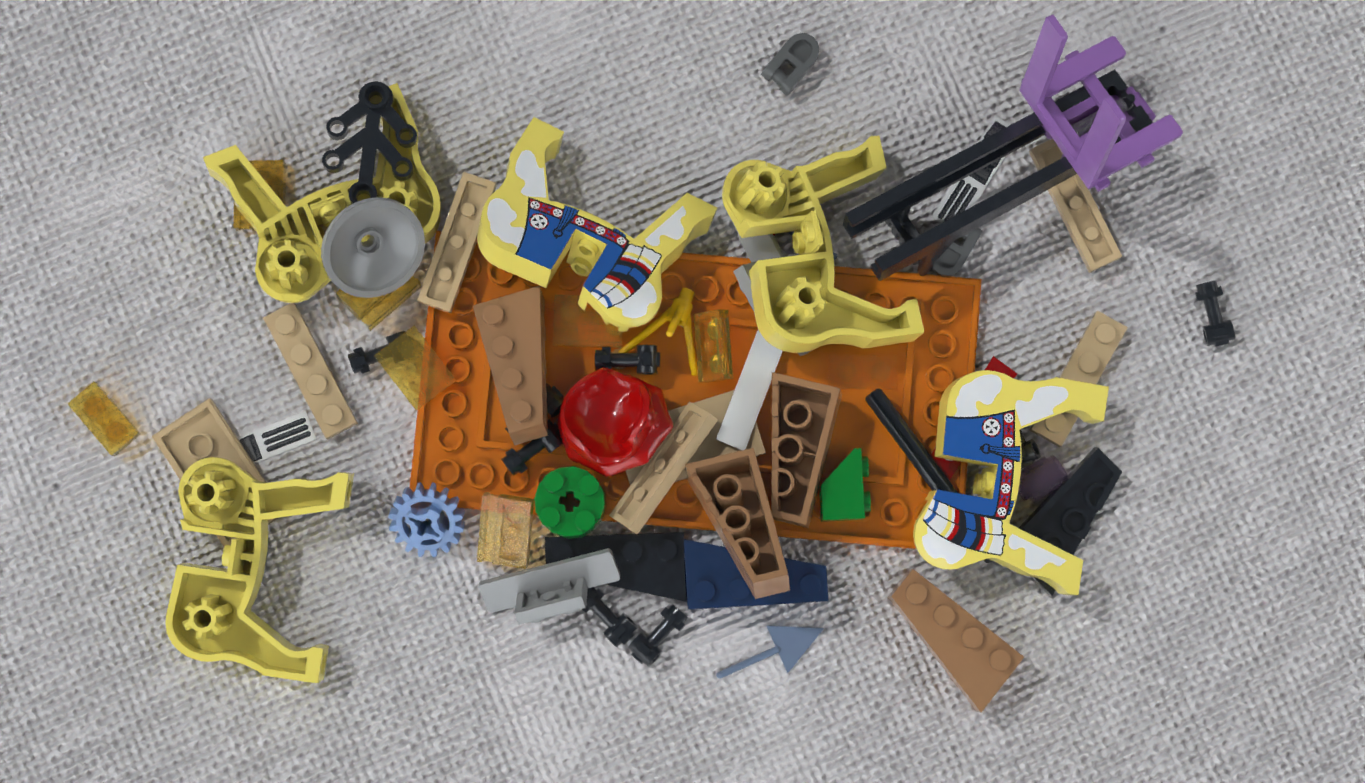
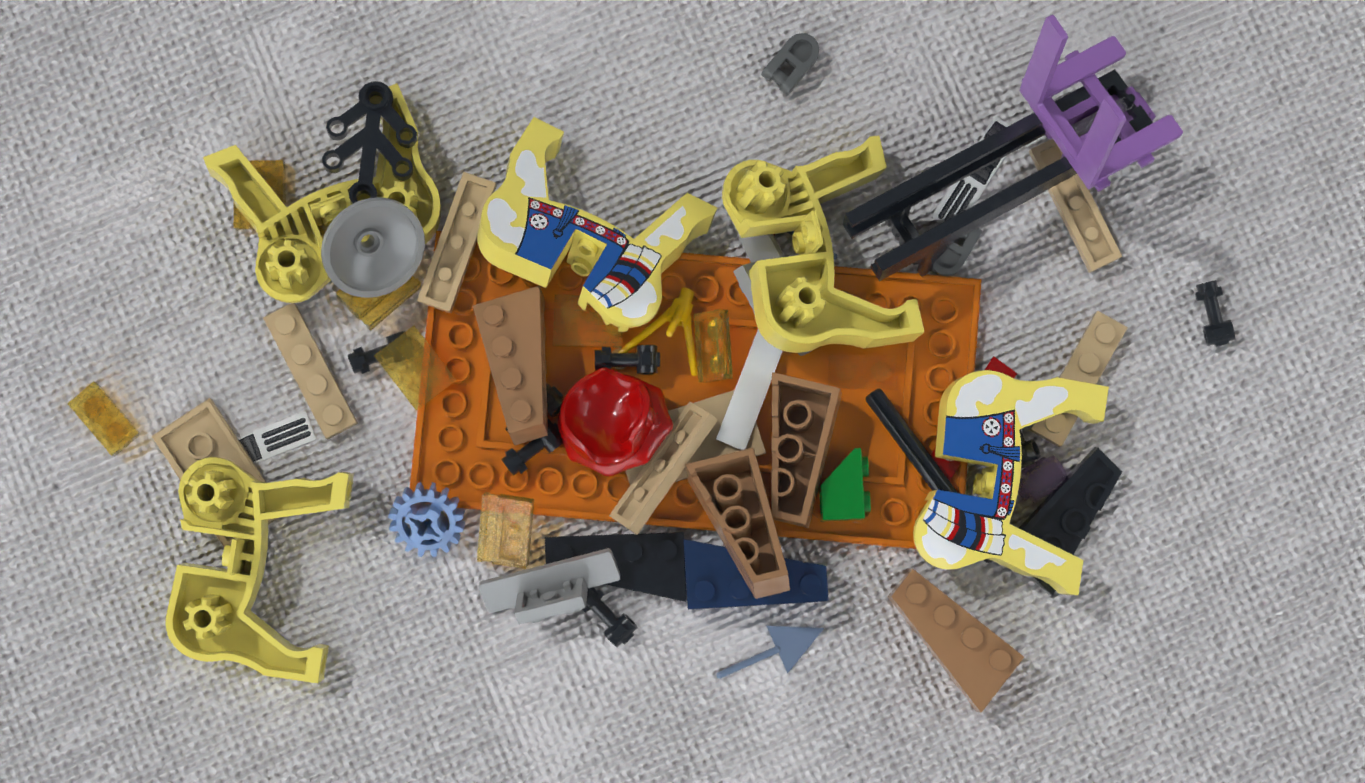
green brick [534,466,606,539] -> none
black bar [628,604,688,667] -> none

